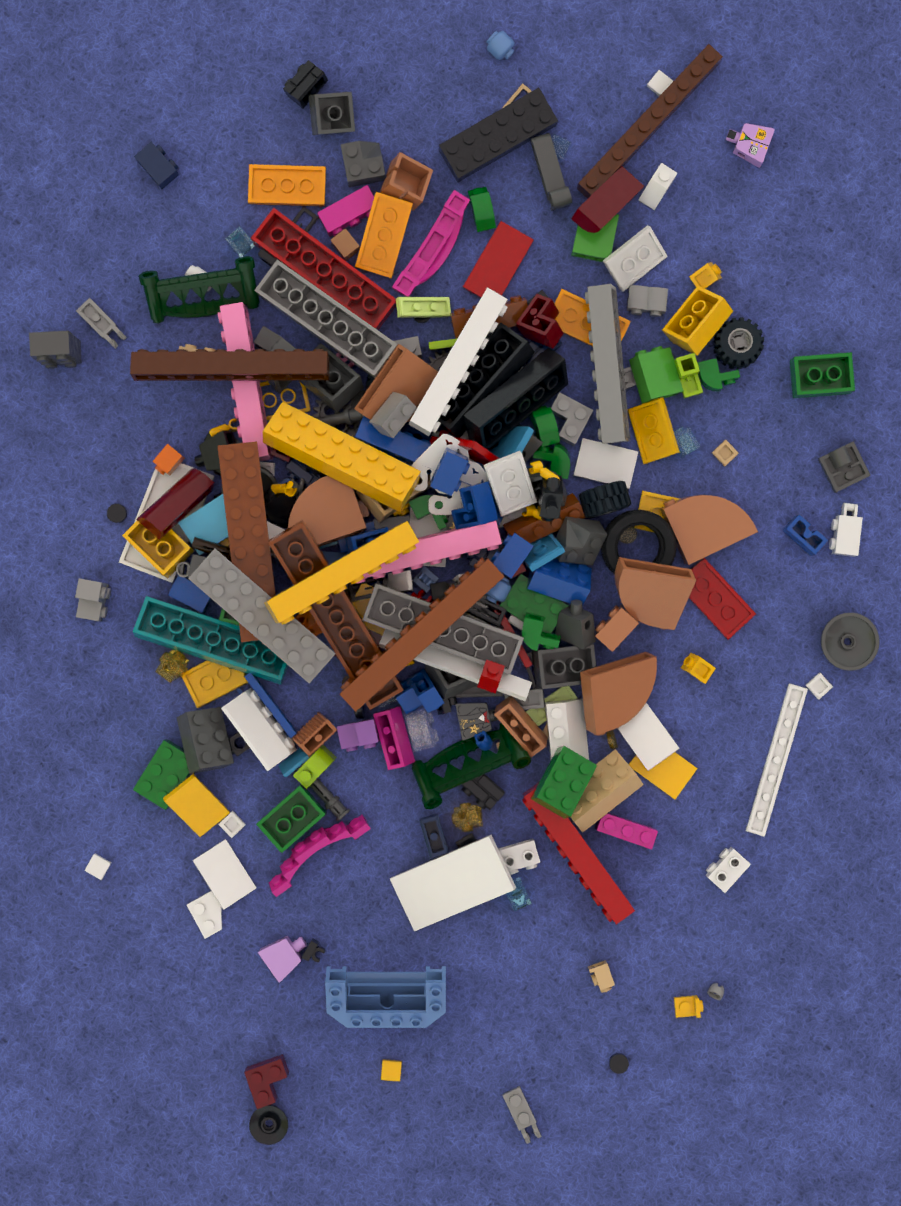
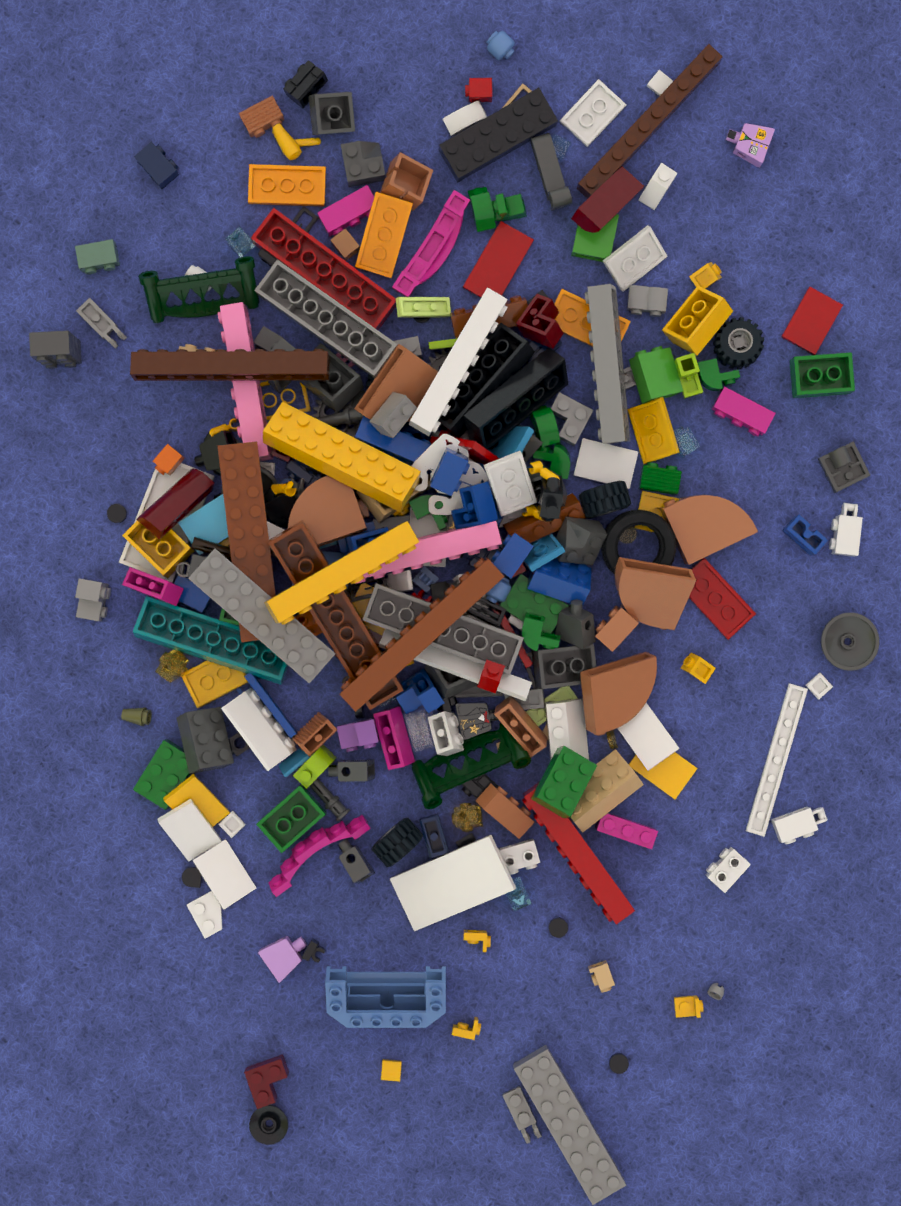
white tile [85,853,112,880] -> none
blue hose [474,731,493,751] -> none
tan tile [712,440,739,467] -> none
none -> sand green brick [75,239,120,274]
none -> olive cone [121,707,152,726]
none -> dark pink brick [122,567,184,606]
none -> white tile [158,799,222,862]
none -> black tile [182,867,202,888]
none -> nougat brick [239,95,284,138]
none -> yellow piece [272,123,321,161]
none -> dark grey torso [328,759,375,782]
none -> dark grey torso [338,839,375,884]
none -> black wheel [372,817,423,867]
none -> white brick [428,711,464,756]
none -> white slope [443,100,487,136]
none -> yellow bracket [452,1017,481,1040]
none -> yellow bracket [463,930,491,952]
none -> red brick [465,78,492,103]
none -> nougat brick [475,784,534,839]
none -> green brick [491,193,527,221]
none -> light grey brick [513,1045,626,1205]
none -> black tile [549,917,568,938]
none -> white tile [560,79,626,147]
none -> green brick [638,462,682,495]
none -> dark pink brick [712,386,776,436]
none -> white brick [771,807,828,844]
none -> red tile [781,287,843,355]

